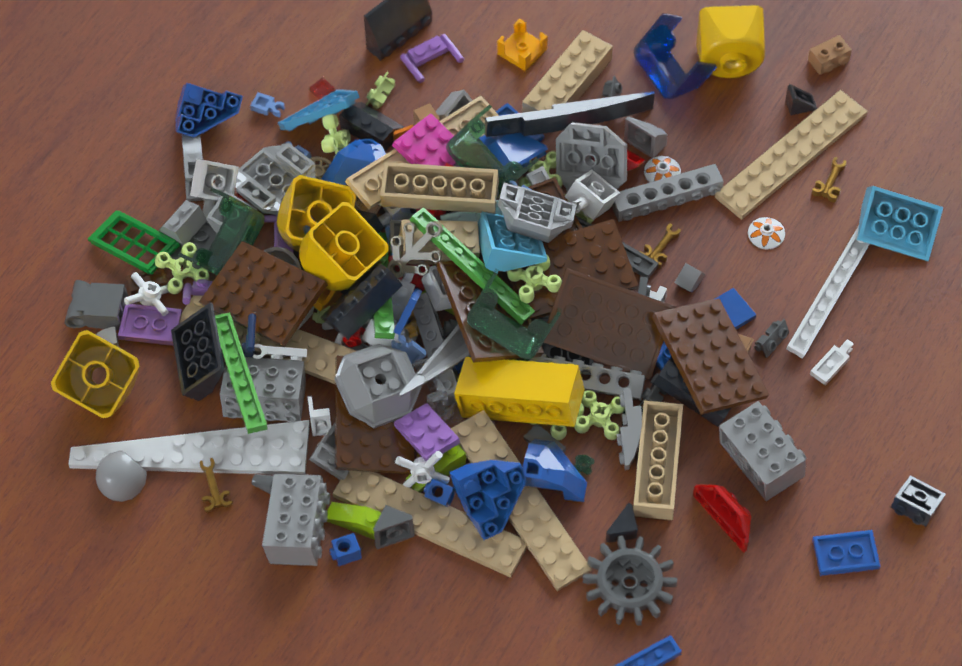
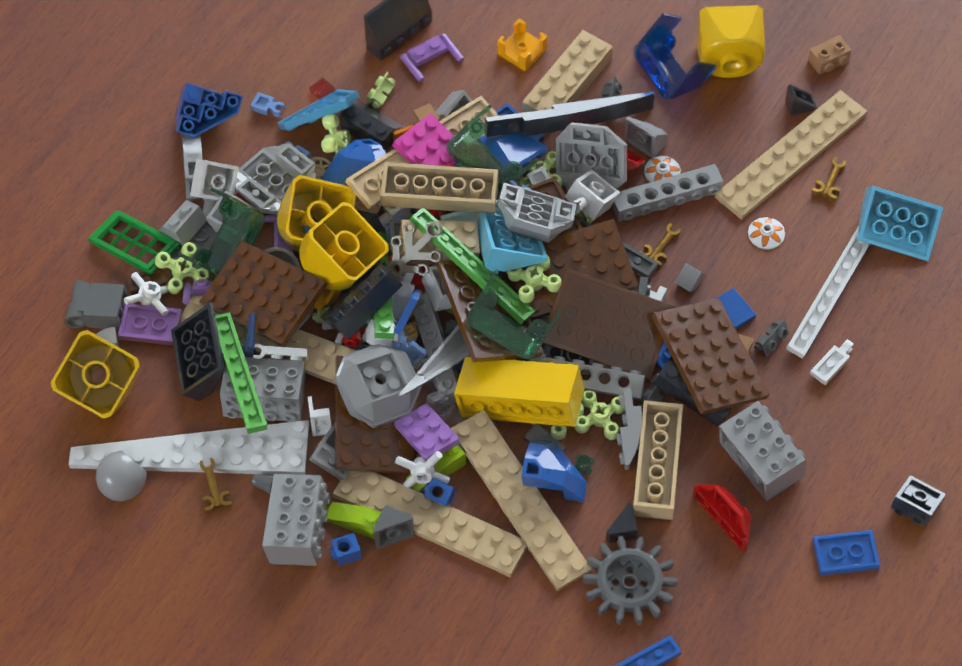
blue brick [449,460,527,540] -> none

